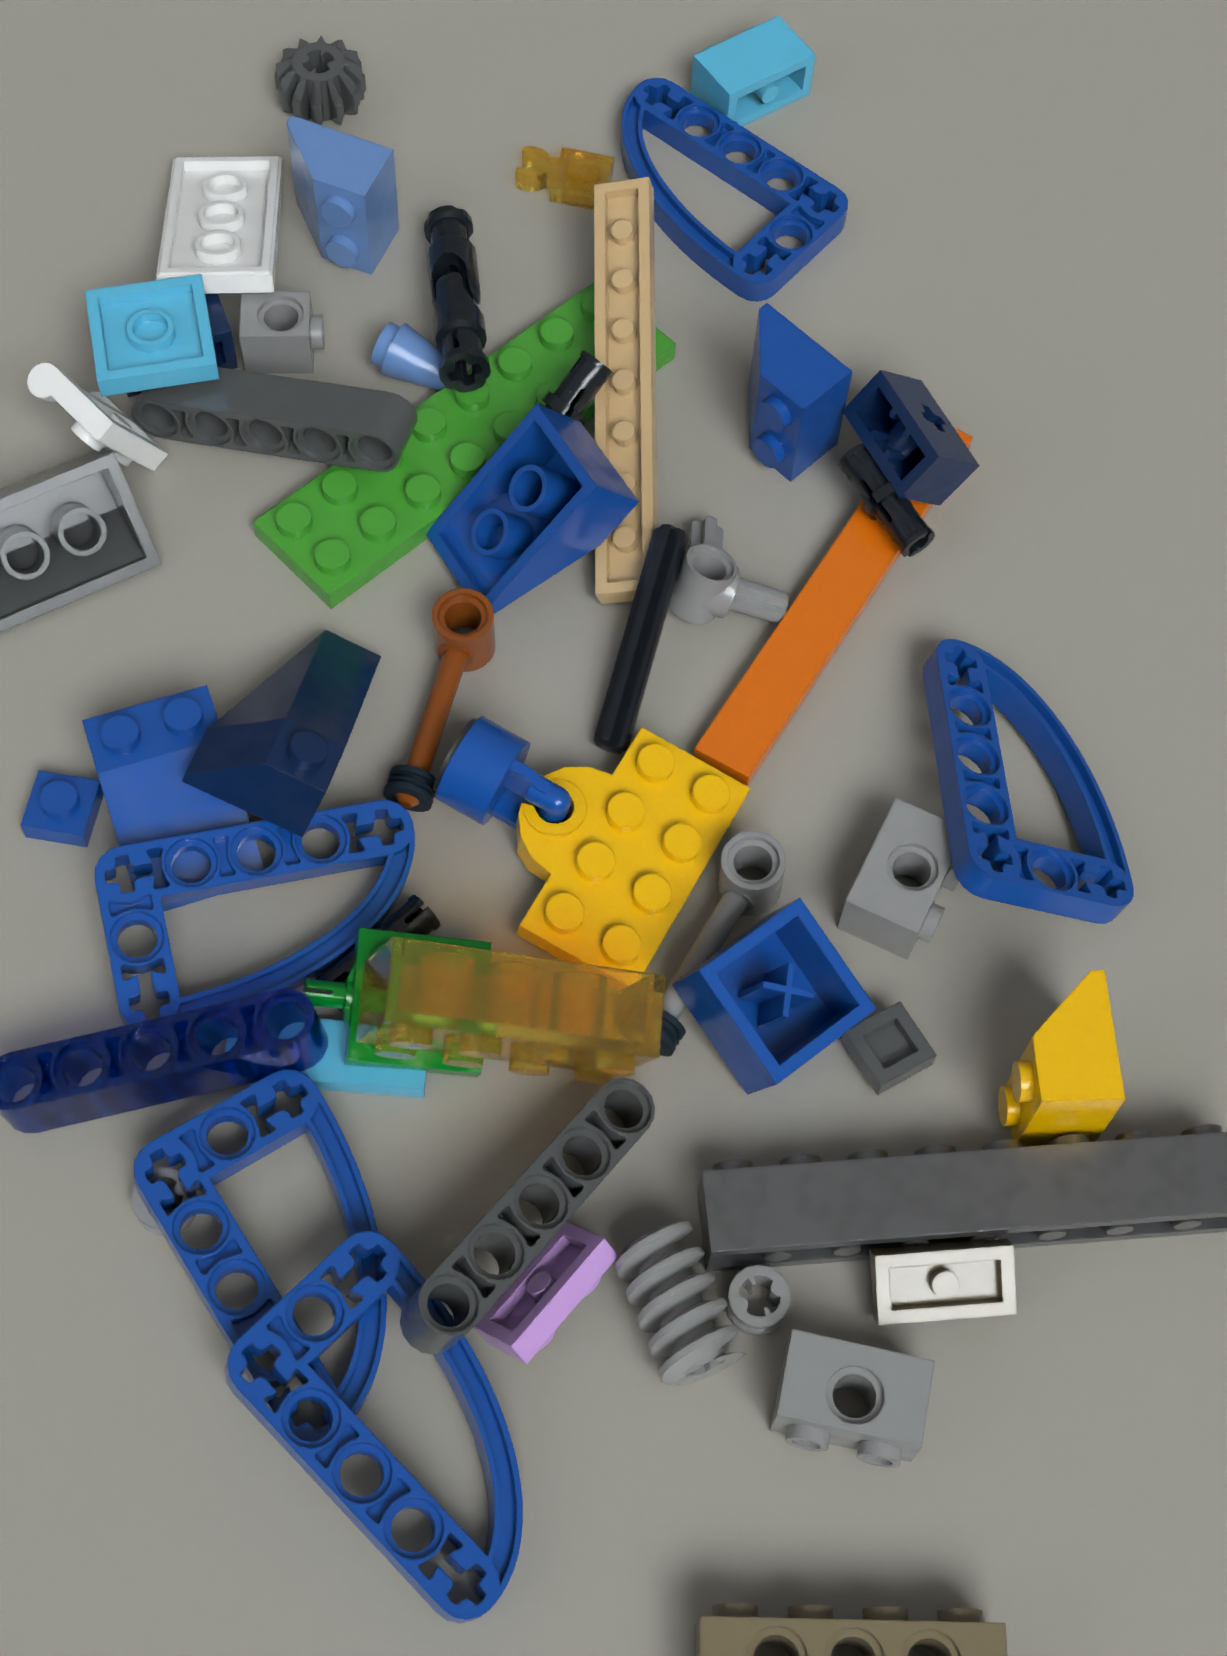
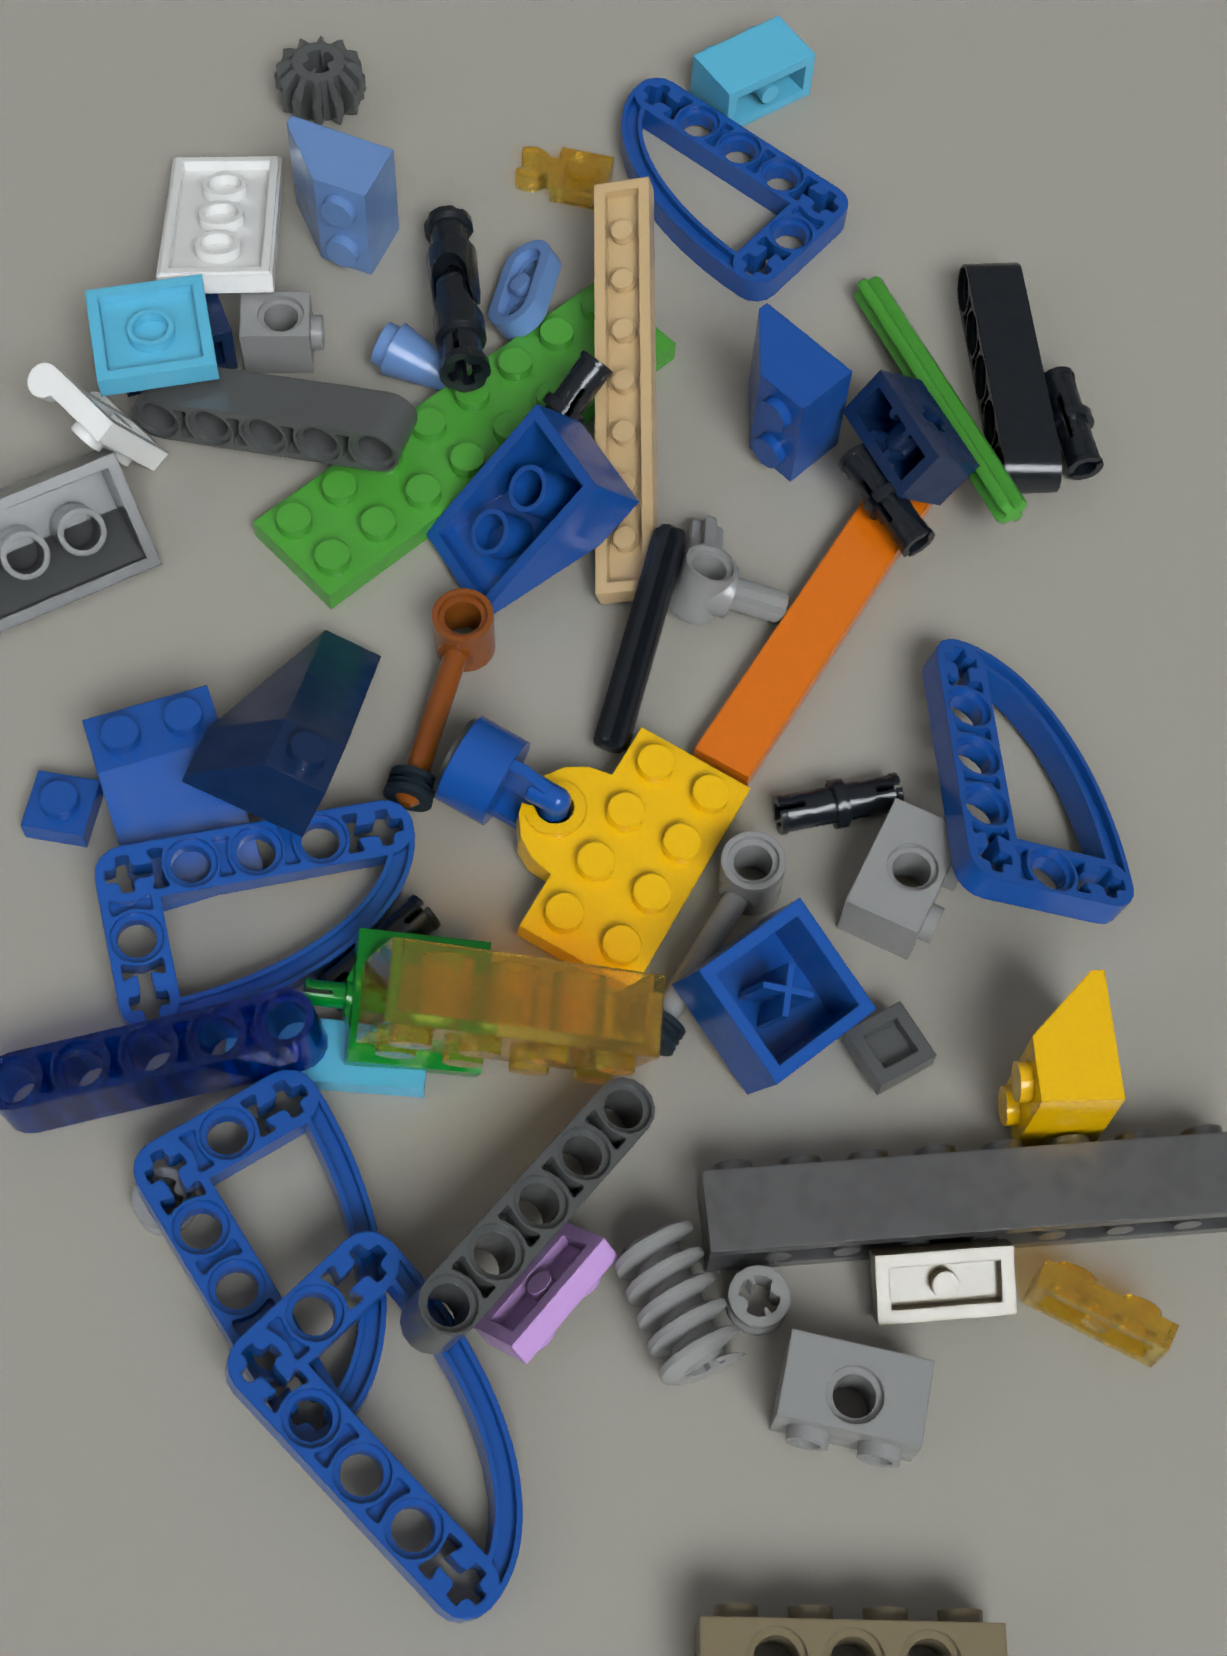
none -> medium blue plate [488,240,561,340]
none -> black pin [772,772,904,835]
none -> bright green axle [854,276,1027,524]
none -> black beam [957,262,1062,494]
none -> clear yellow plate [1022,1259,1179,1368]
none -> black pin [1044,366,1104,480]

